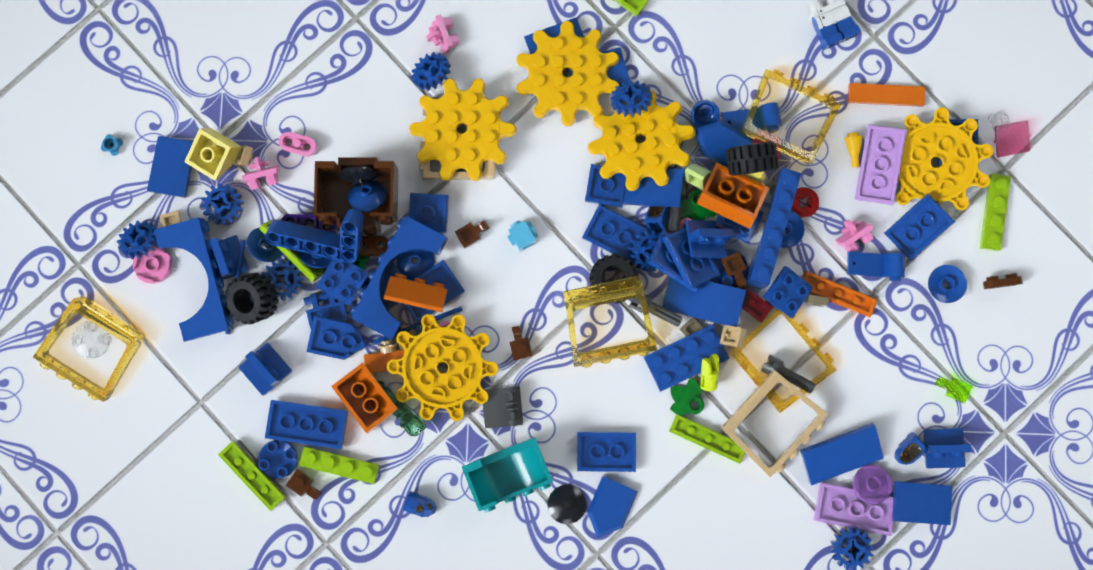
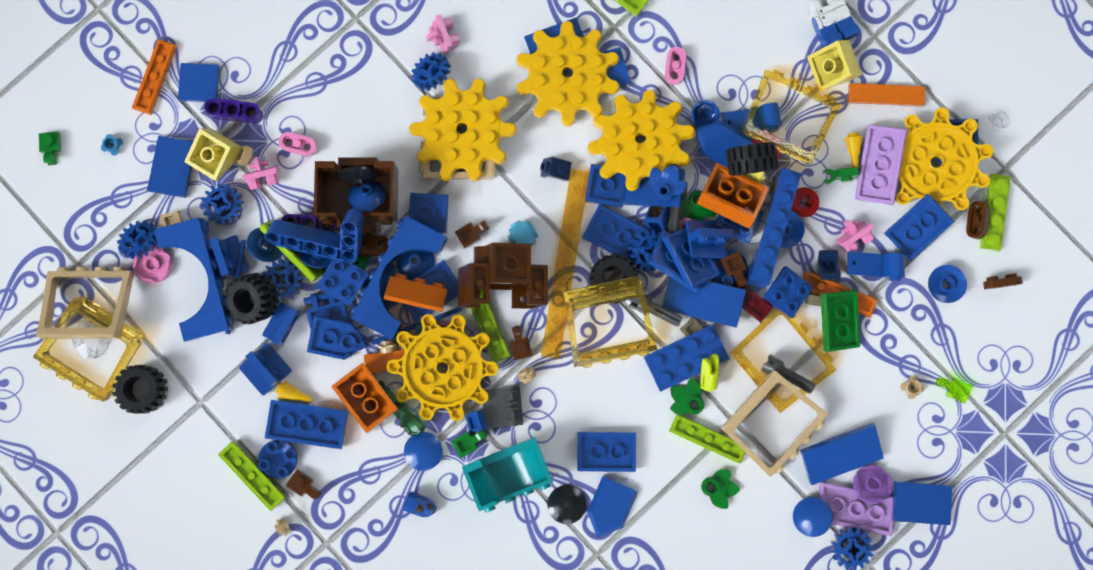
lime plate [299,446,380,484] -> none
blue gear [610,80,653,117] -> none
yellowish green slope [685,164,712,190] -> none
tan bracket [719,325,747,348] -> none
rock [894,432,928,465] -> none
blue bracket [923,428,971,469] -> none
clear pink piece [994,120,1031,158] -> none
none -> tan windscreen [36,267,135,339]
none -> green plate [38,131,61,166]
none -> black tyre [112,365,168,414]
none -> orange tile [132,39,177,115]
none -> blue tile [178,63,220,102]
none -> dark purple beam [204,98,263,124]
none -> blue panel [262,302,301,346]
none -> tan plate [274,518,291,537]
none -> yellow cone [276,380,312,404]
none -> blue dish [404,432,443,471]
none -> green plate [451,430,487,458]
none -> reddish brown piece [458,243,548,309]
none -> blue plate [465,410,488,434]
none -> lime tile [470,290,511,363]
none -> tan plate [517,366,536,384]
none -> dark blue bracket [540,157,572,181]
none -> clear yellow plate [541,169,590,359]
none -> blue plate [649,165,687,202]
none -> bright pink plate [665,47,686,85]
none -> green plate [701,469,740,509]
none -> blue dish [793,497,833,537]
none -> light yellow slope [807,40,862,91]
none -> dark blue bracket [817,250,841,280]
none -> green tile [820,290,860,352]
none -> green plate [822,168,858,184]
none -> tan plate [900,376,924,399]
none -> reddish brown plate [966,201,990,240]

